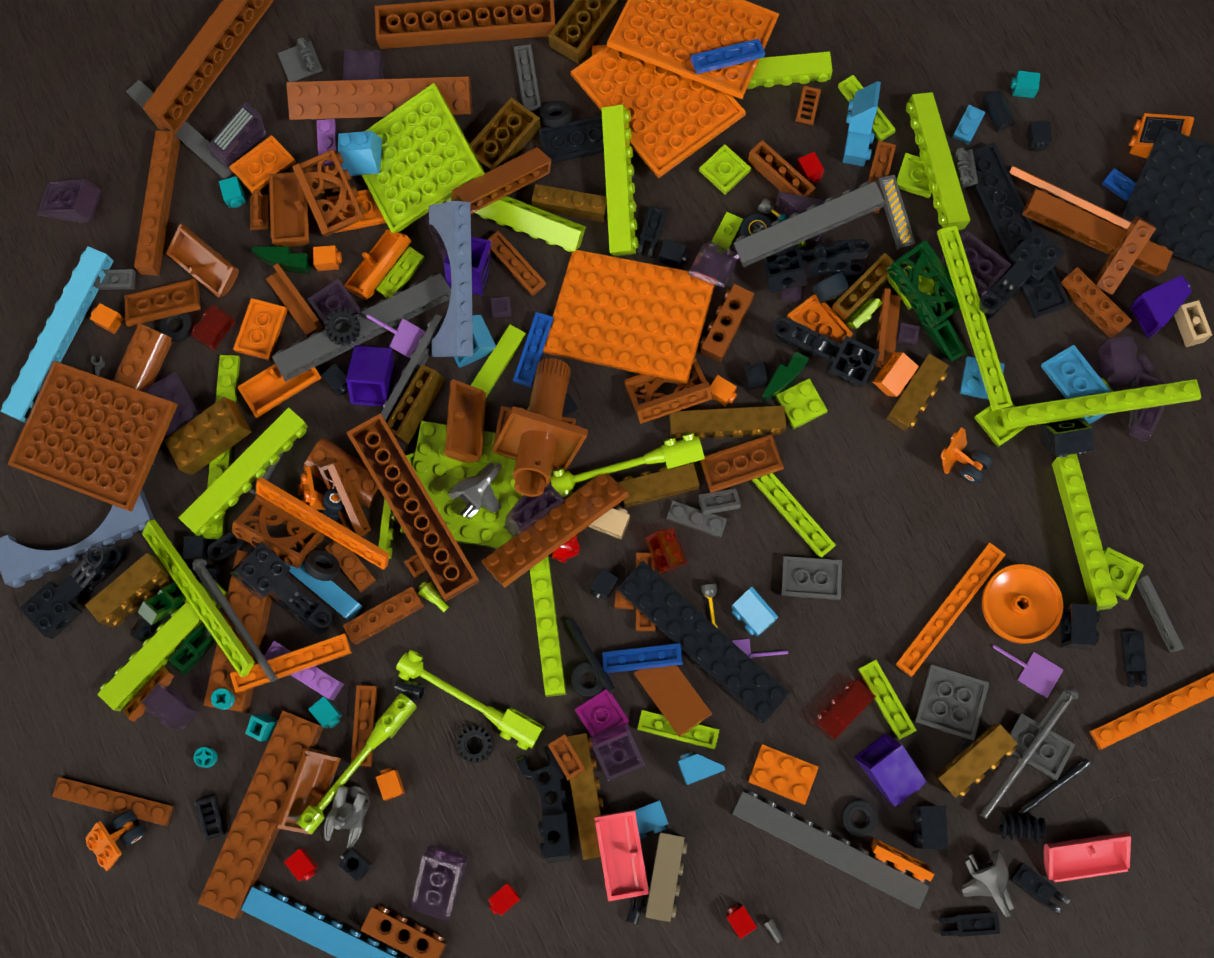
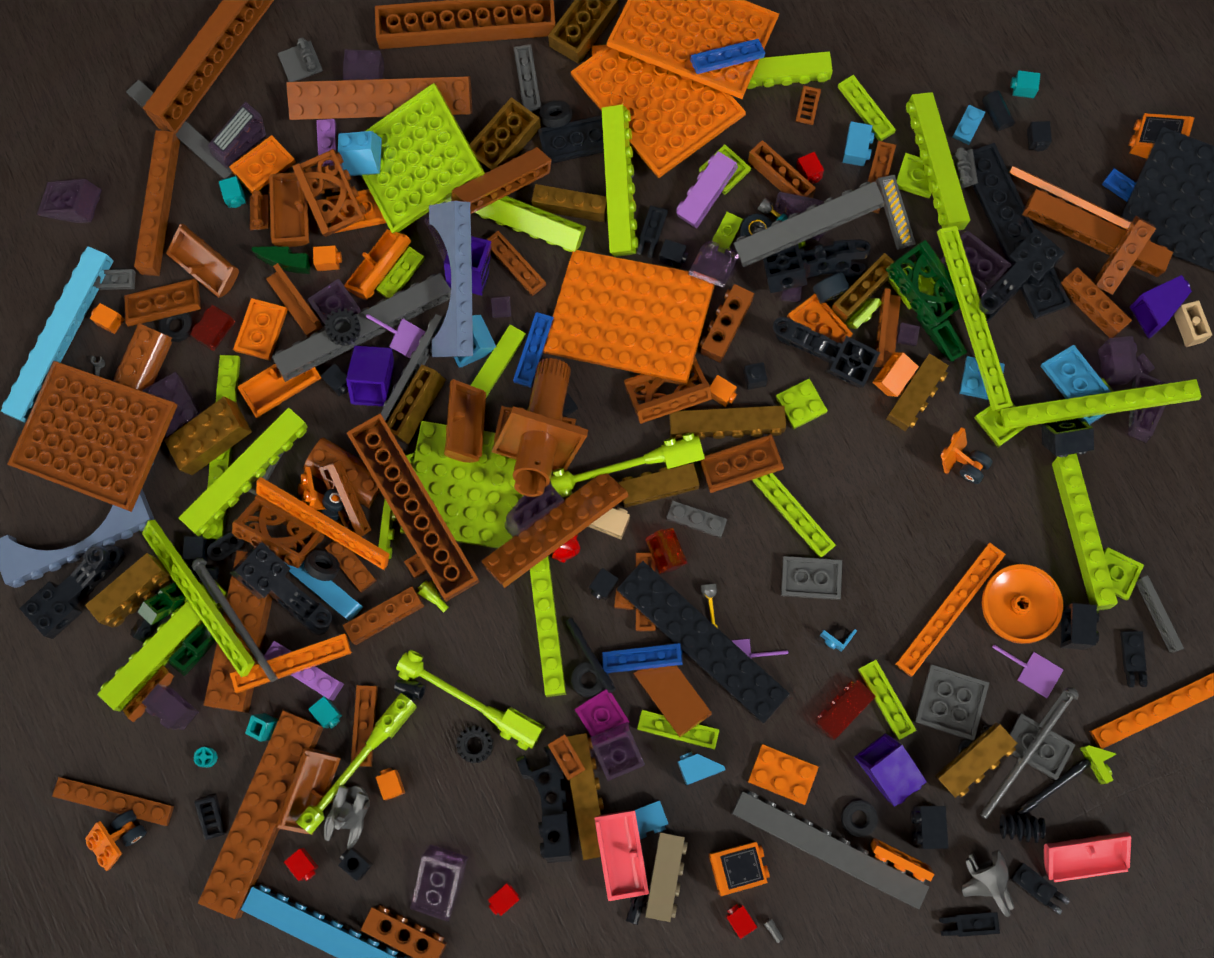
teal wheel [211,688,235,710] -> none
dark grey piece [448,462,502,519] -> none
dark grey plate [698,488,741,515] -> none
slope [731,587,778,637] -> none
dark green slope [761,352,809,403] -> none
dark azure slope [846,81,881,135] -> none
none -> medium lavender brick [677,151,738,229]
none -> slope [708,842,770,896]
none -> dark azure bracket [820,629,857,651]
none -> lime slope [1080,745,1116,784]

